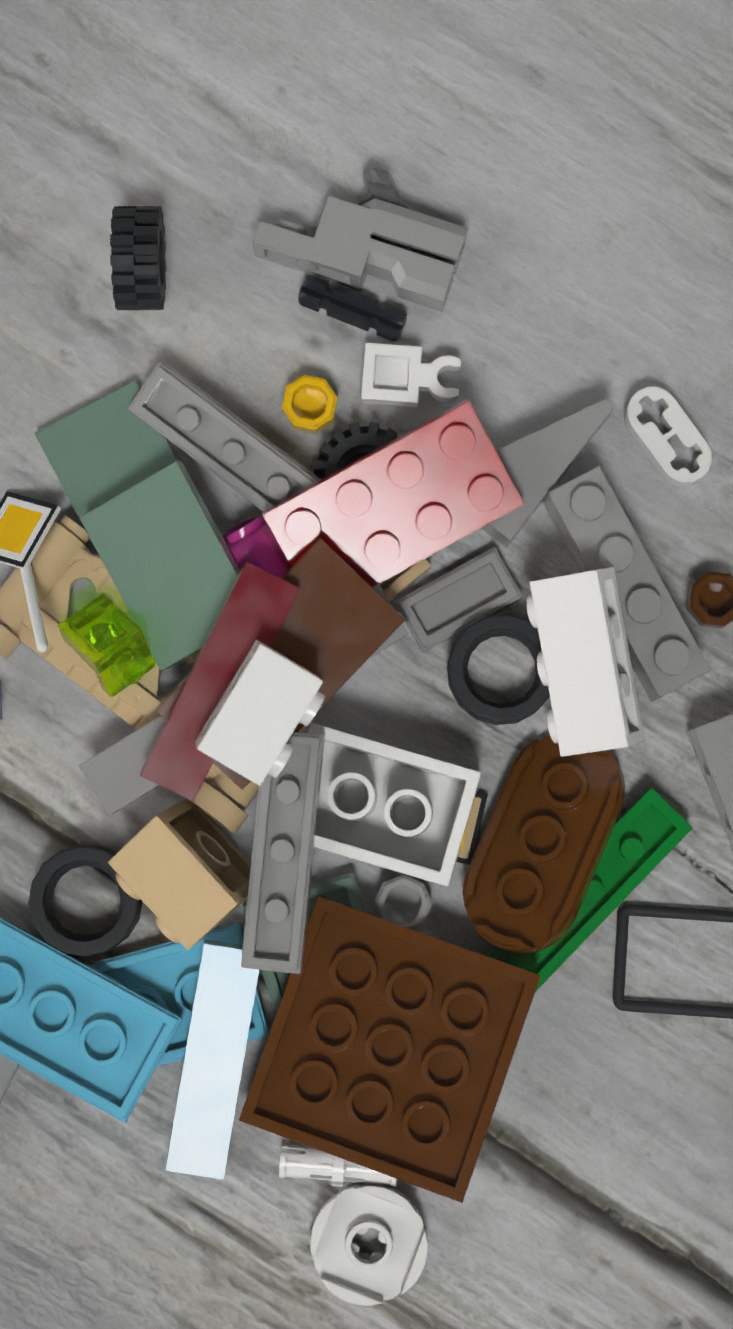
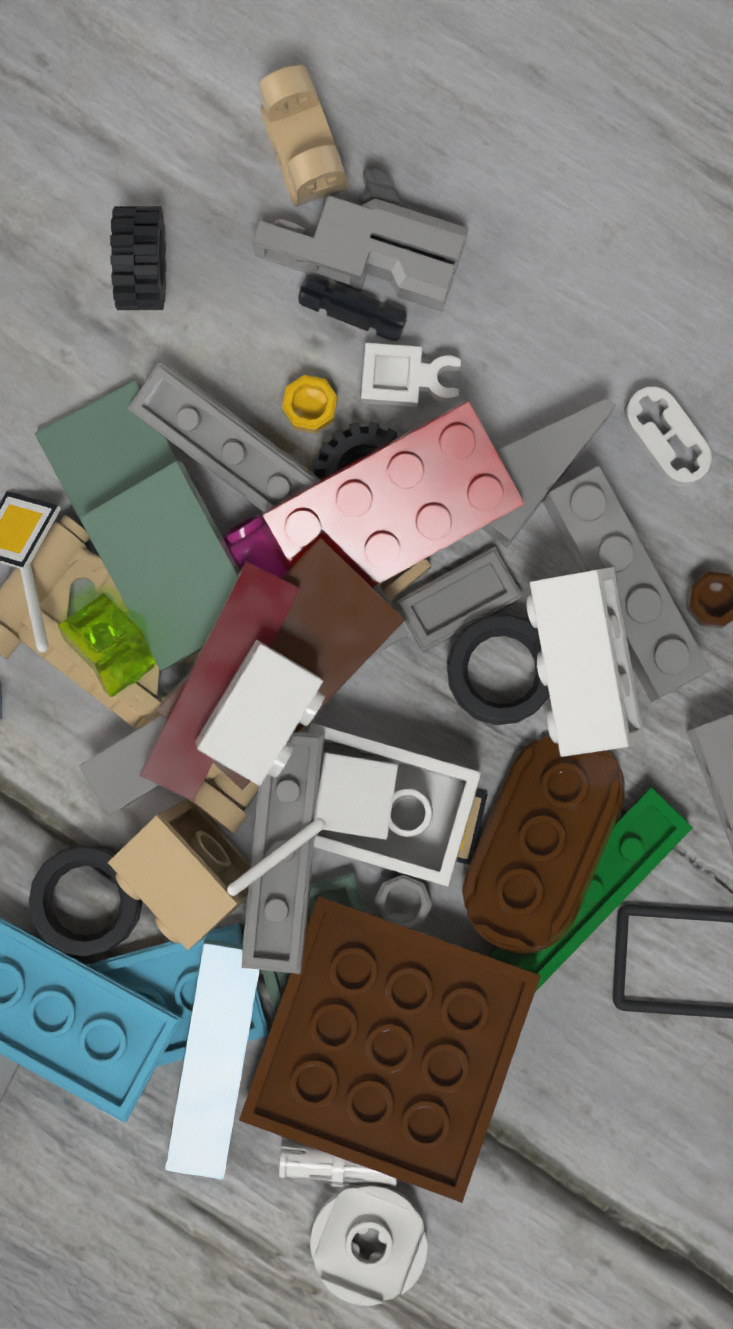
none -> white piece [227,753,398,896]
none -> tan piece [259,65,349,207]

